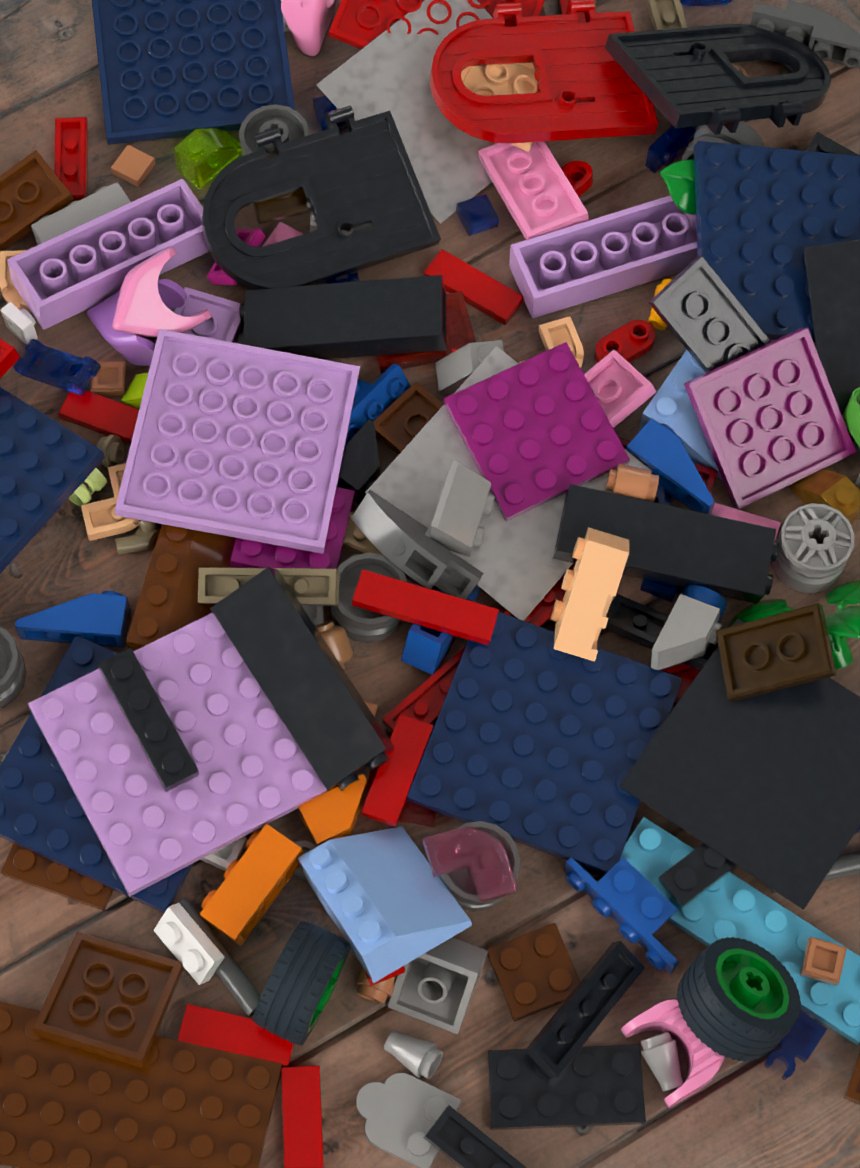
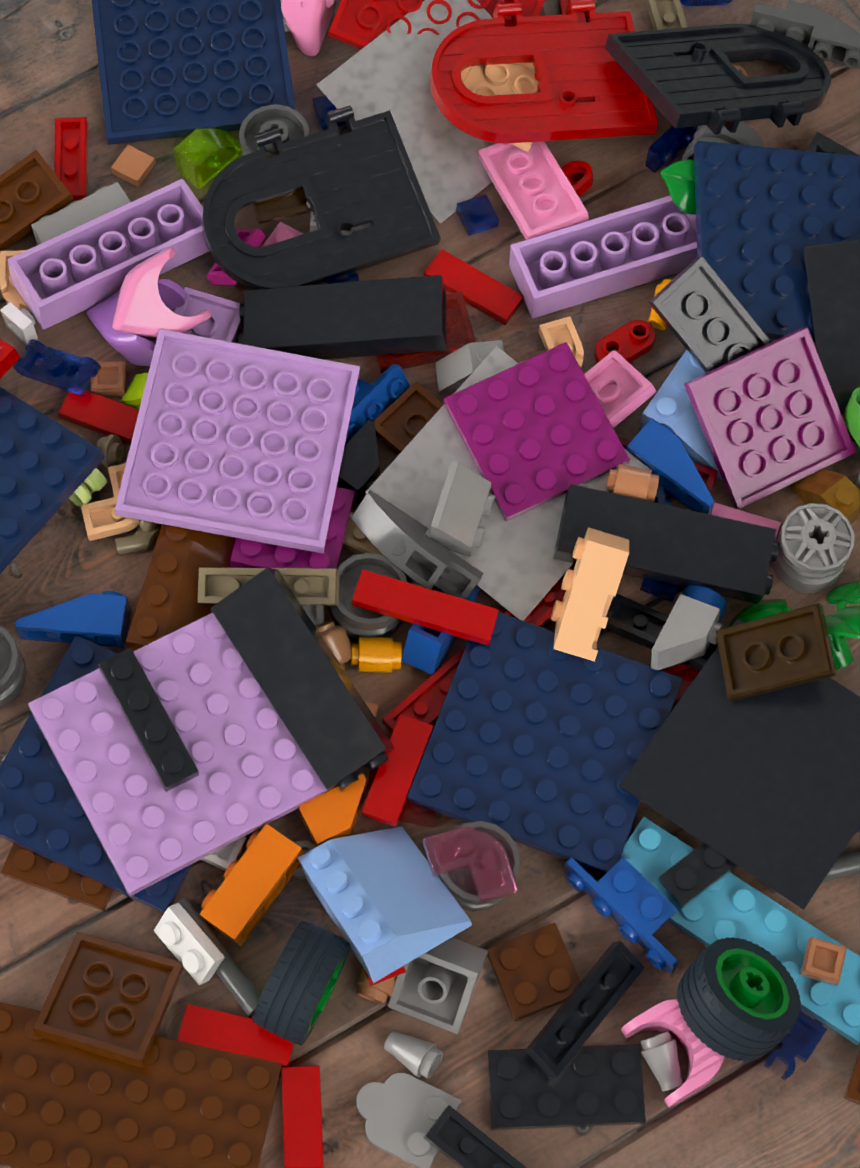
none -> light orange brick [351,637,402,673]

